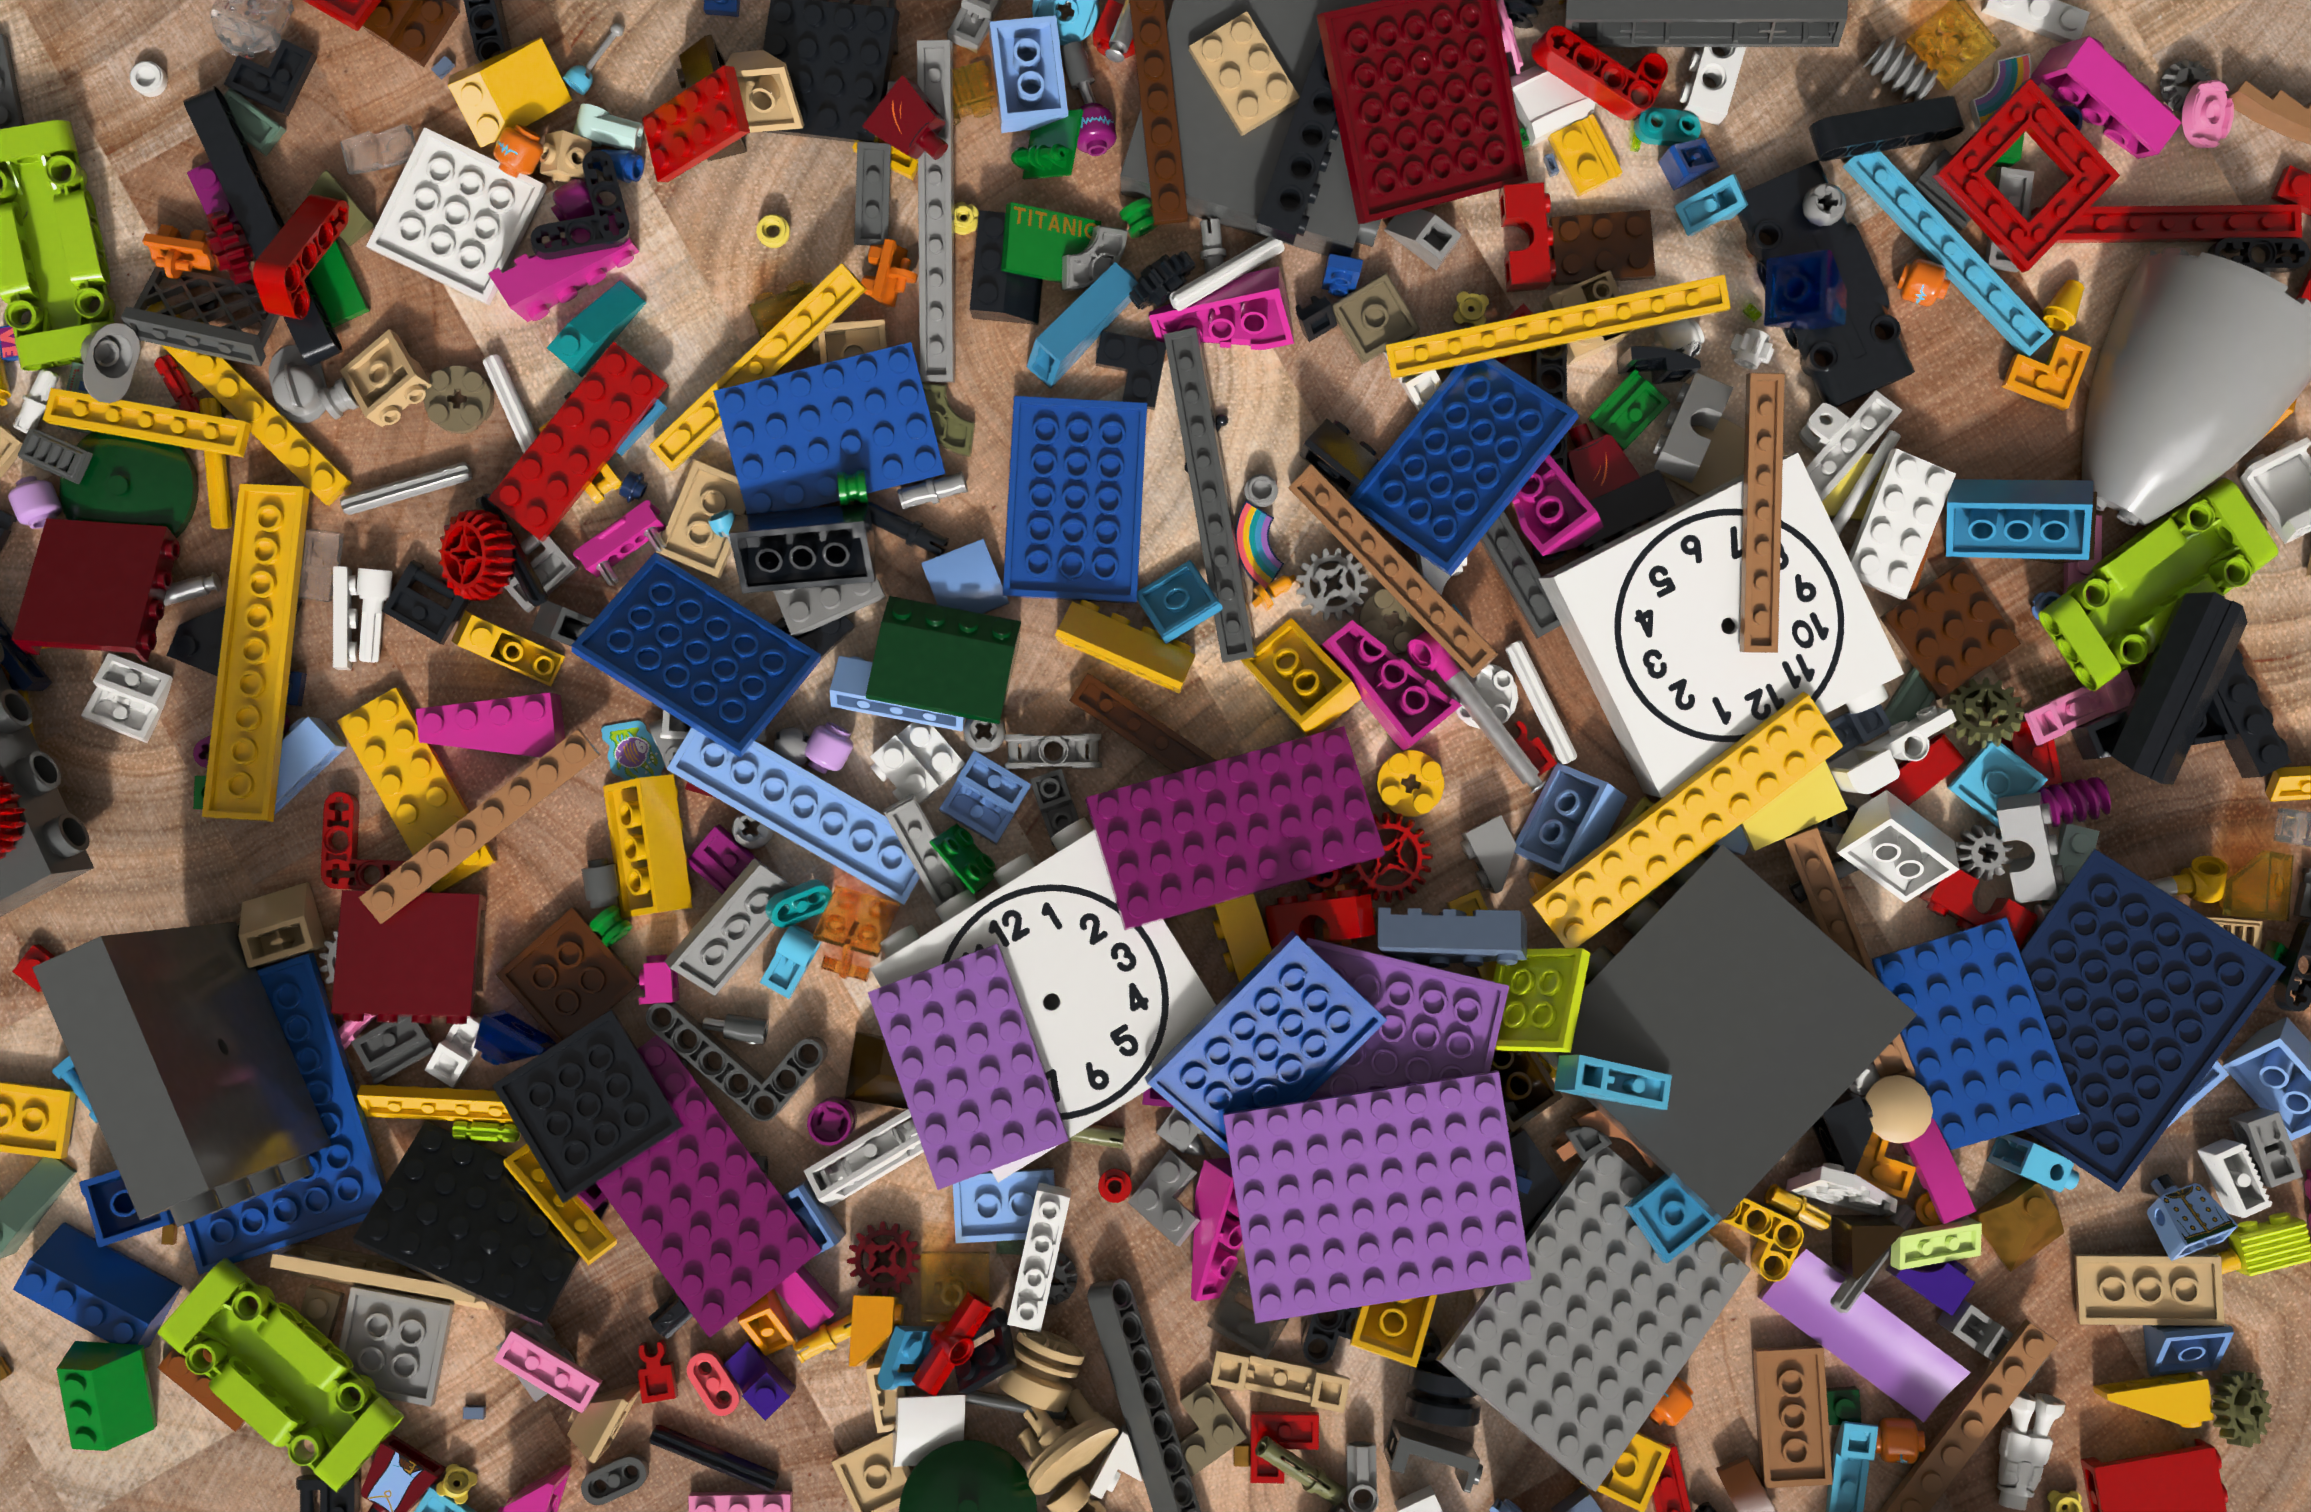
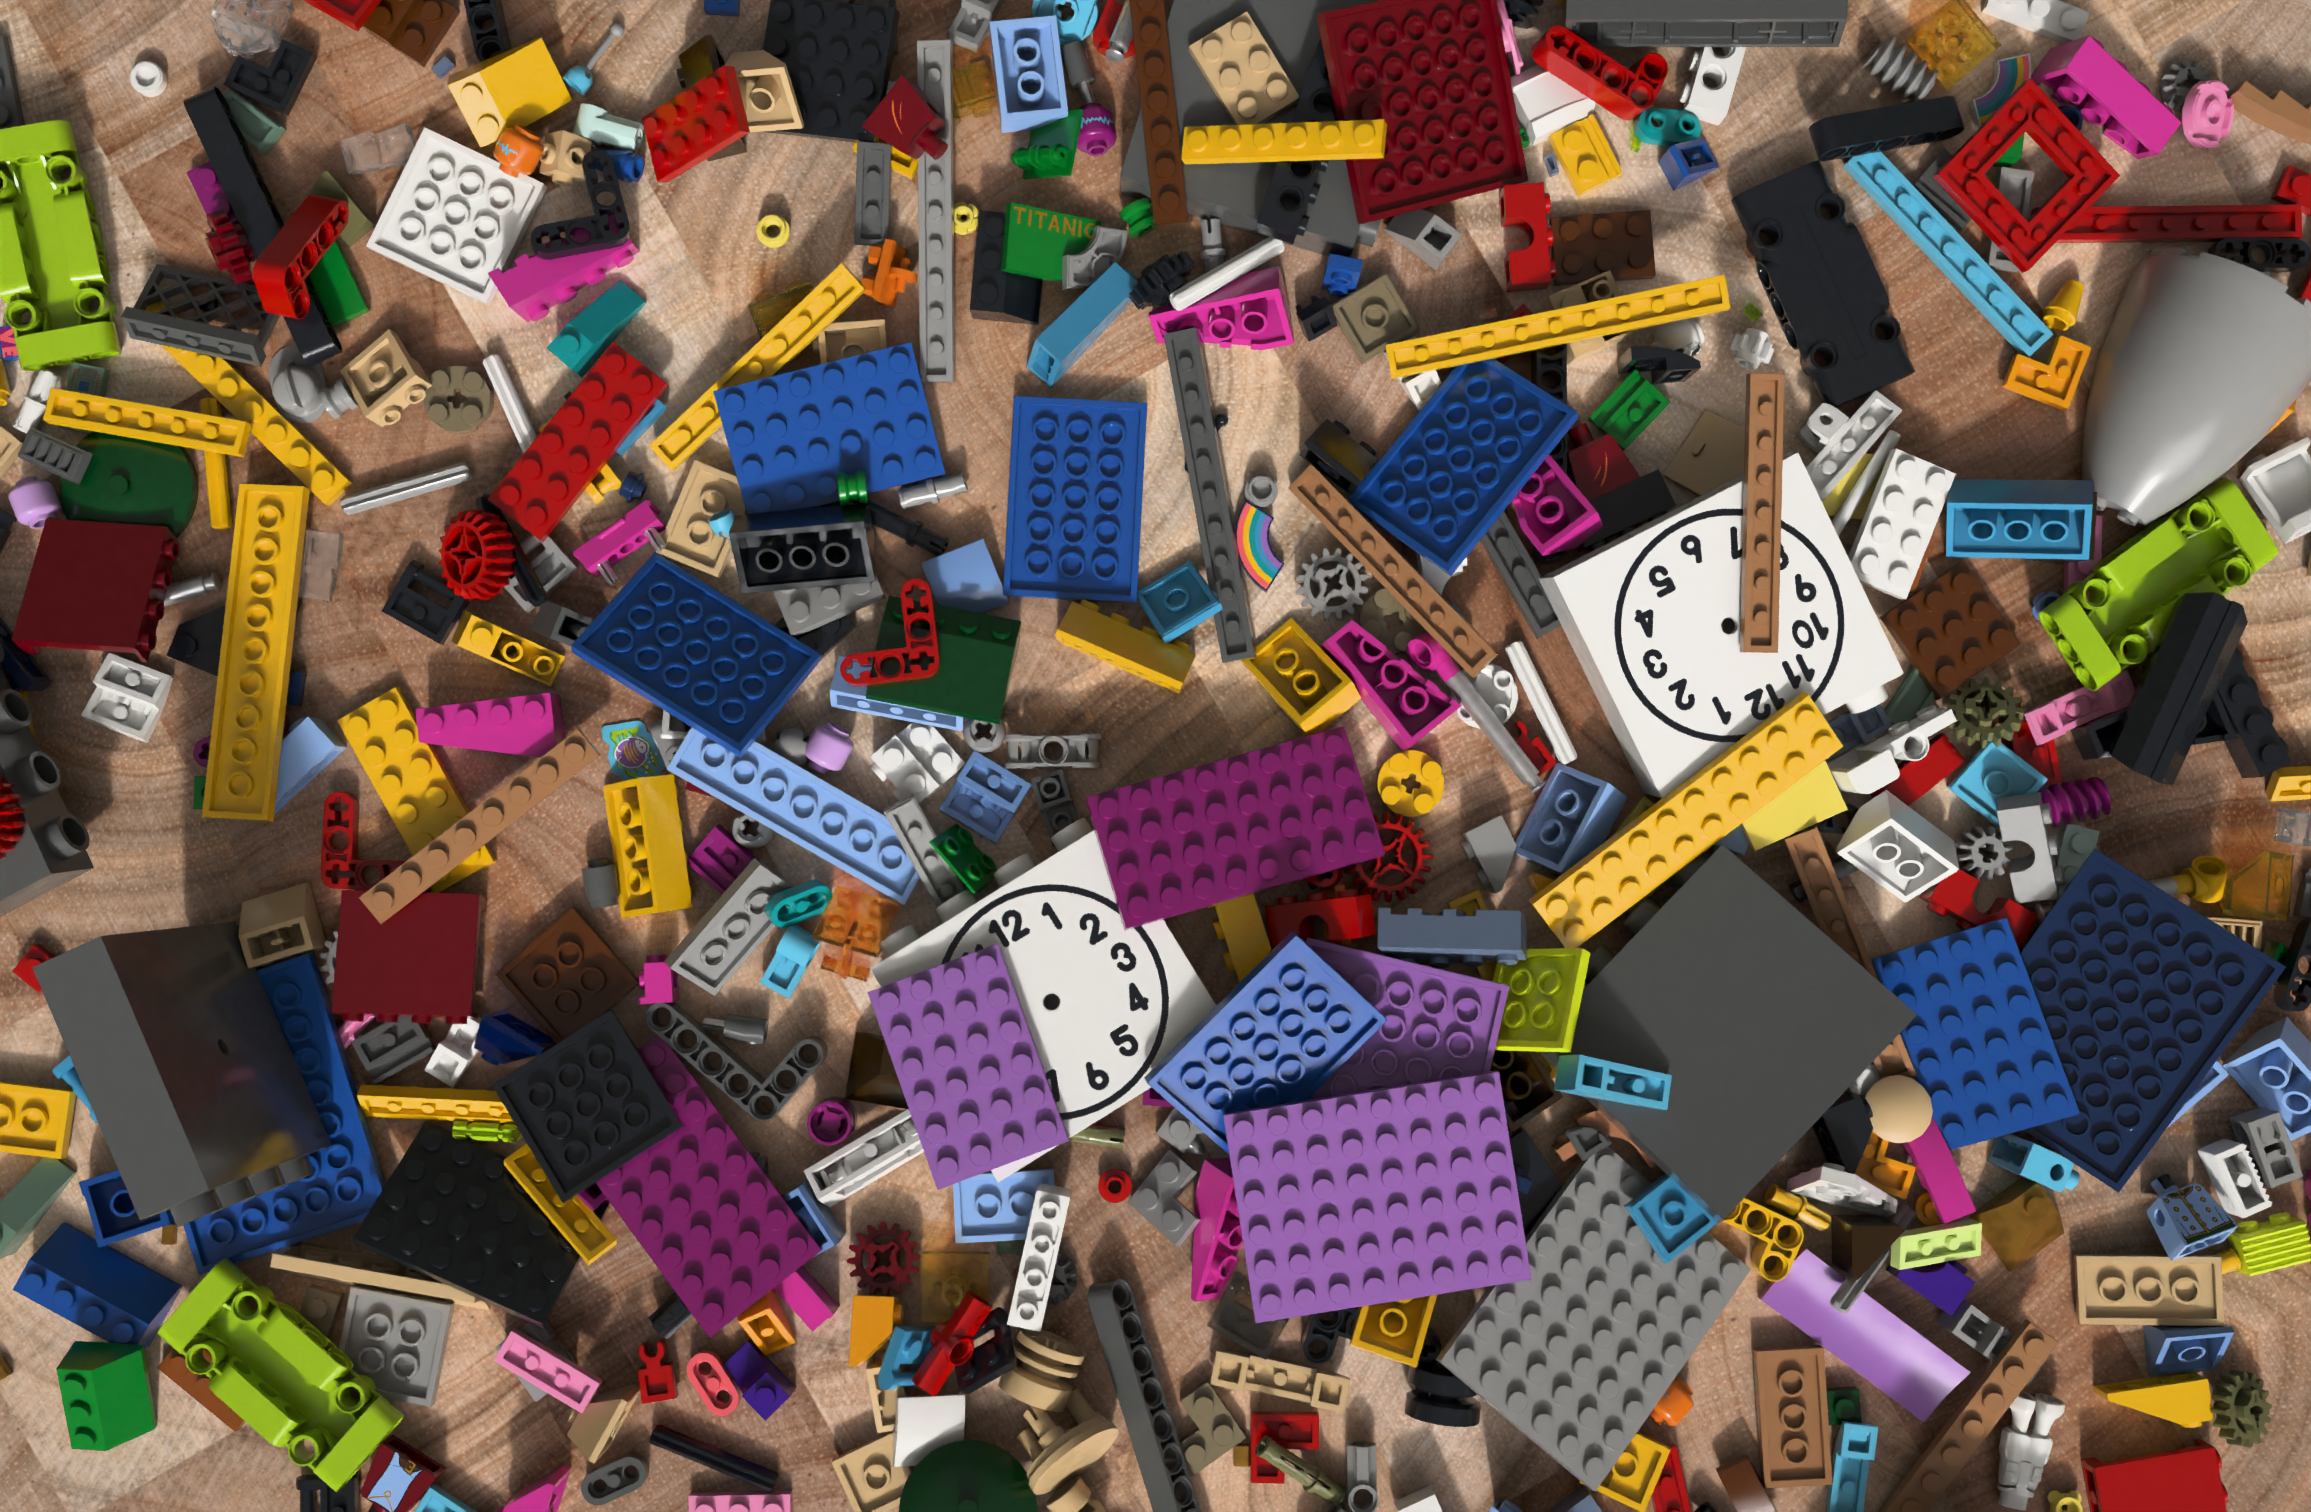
light grey piece [80,322,140,403] -> none
orange hips [142,224,215,279] -> none
red axle [154,355,200,413] -> none
white plate [333,566,358,670] -> none
white piece [356,568,392,663] -> none
light yellow plate [436,1464,478,1504] -> none
sand blue piece [463,1405,486,1420] -> none
magenta head [551,178,604,221] -> none
green wheel [589,905,633,947] -> none
yellow pin [793,1312,852,1363] -> none
olive tile [922,382,975,457] -> none
dark grey bar [966,1390,1067,1421] -> none
reddish brown plate [1069,673,1217,773] -> none
white slope [1090,1424,1142,1499] -> none
black plate [1096,331,1166,410] -> none
light orange piece [1252,574,1296,612] -> none
dark grey panel [1384,1419,1483,1493] -> none
light yellow plate [1453,291,1489,326] -> none
light grey arch [1653,372,1734,483] -> none
medium azure slope [1674,174,1748,236] -> none
clear blue slope [1764,249,1847,329] -> none
light grey piece [1802,183,1847,226] -> none
orange head [1875,1417,1925,1464] -> none
orange head [1896,258,1951,307] -> none
none -> red beam [840,578,941,687]
none -> yellow plate [1181,119,1387,165]

